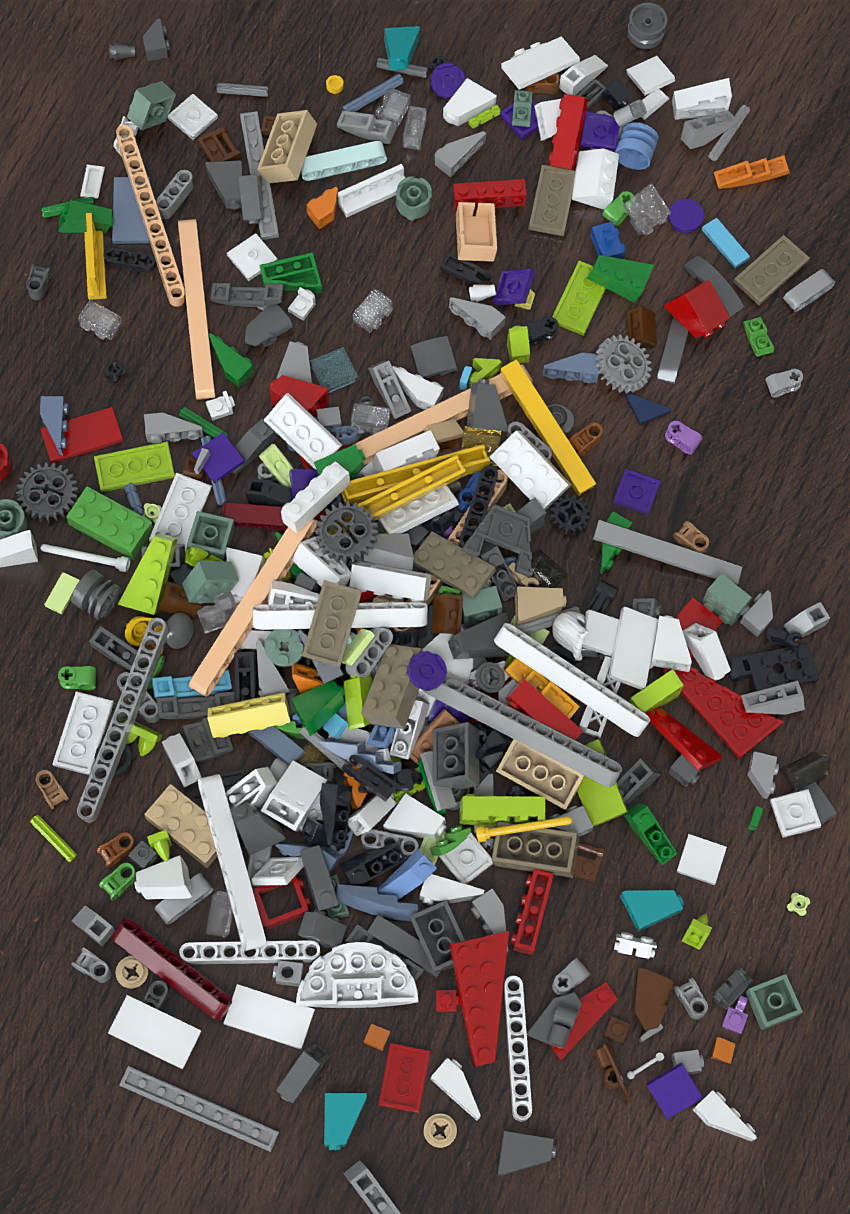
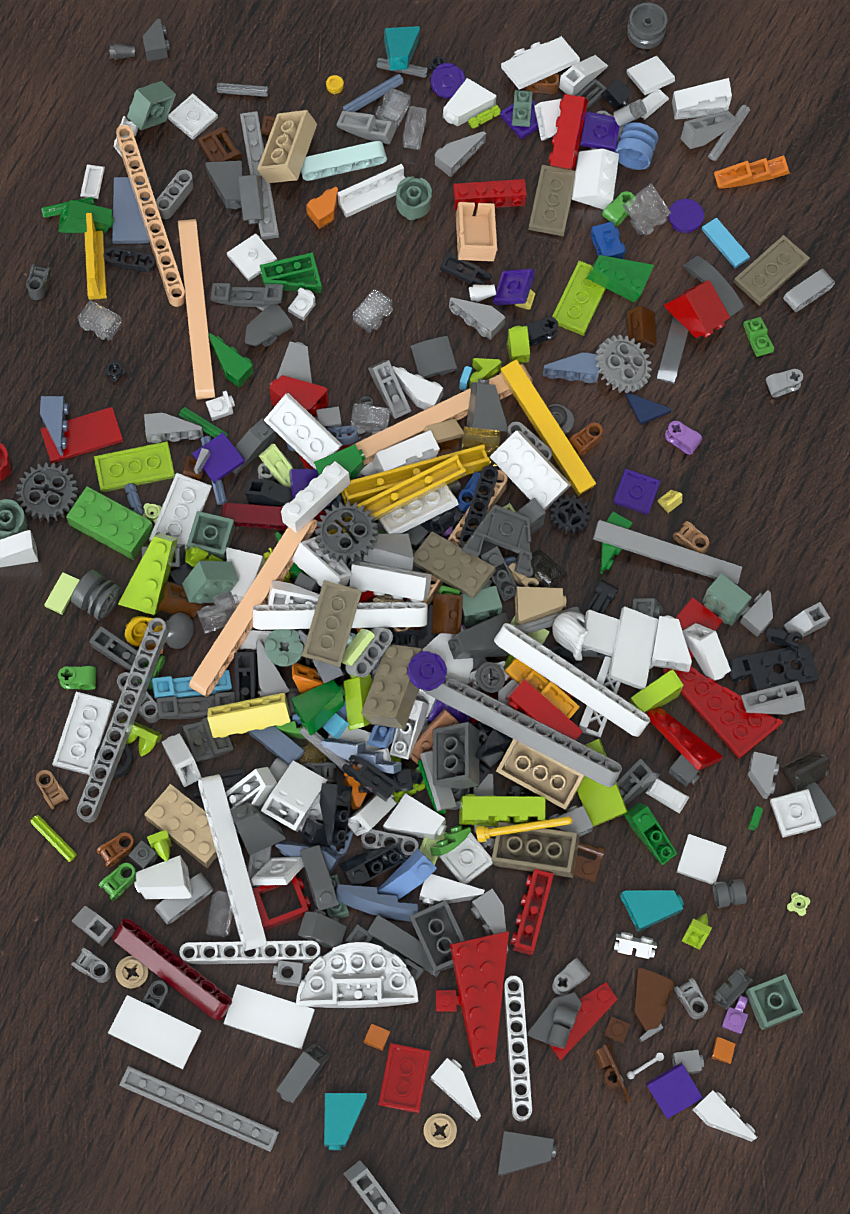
white piece [40,544,131,573] -> none
clear light blue plate [310,347,359,393] -> none
none -> white tile [646,778,689,814]
none -> light yellow slope [657,490,682,513]
none -> dark grey wheel [712,878,747,909]

